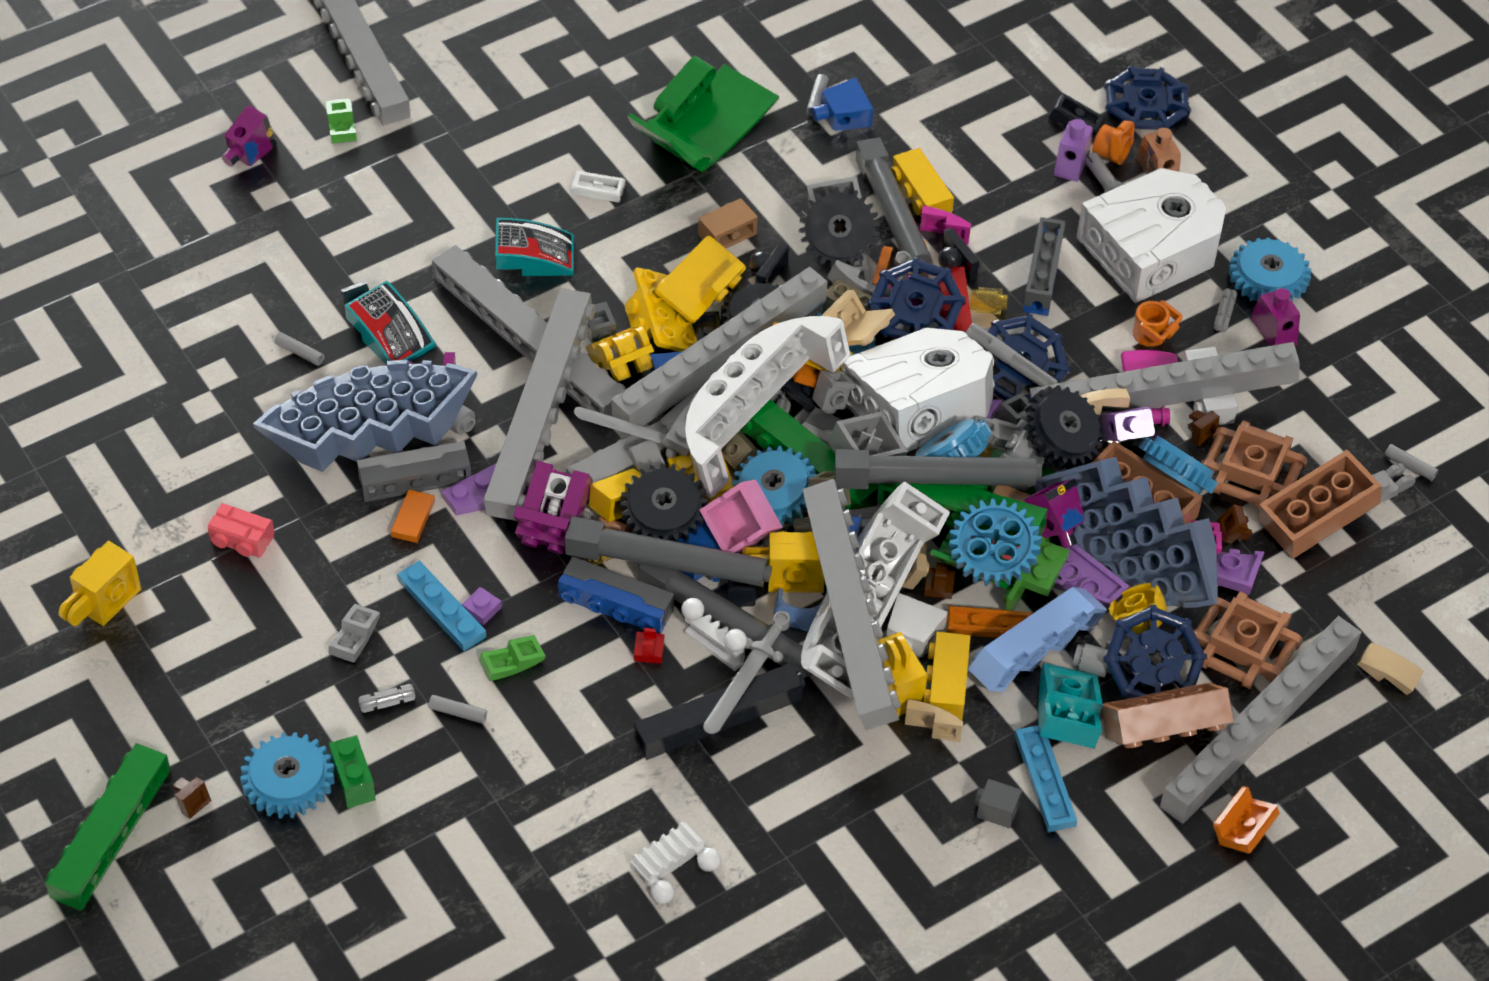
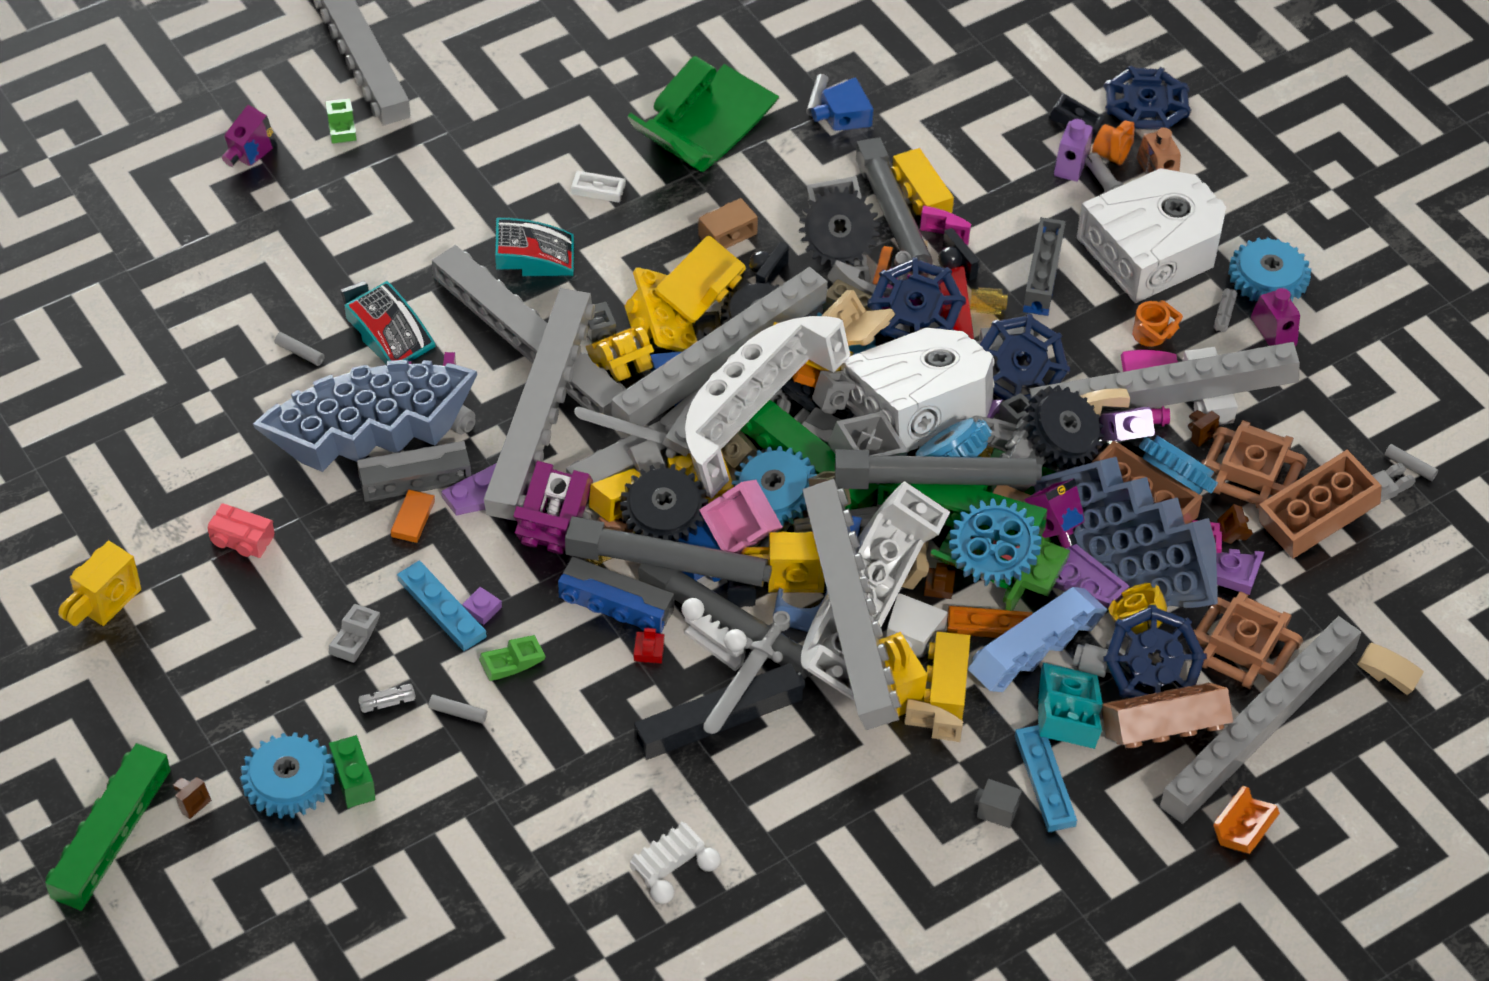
light grey axle [966,323,1058,387] -> none

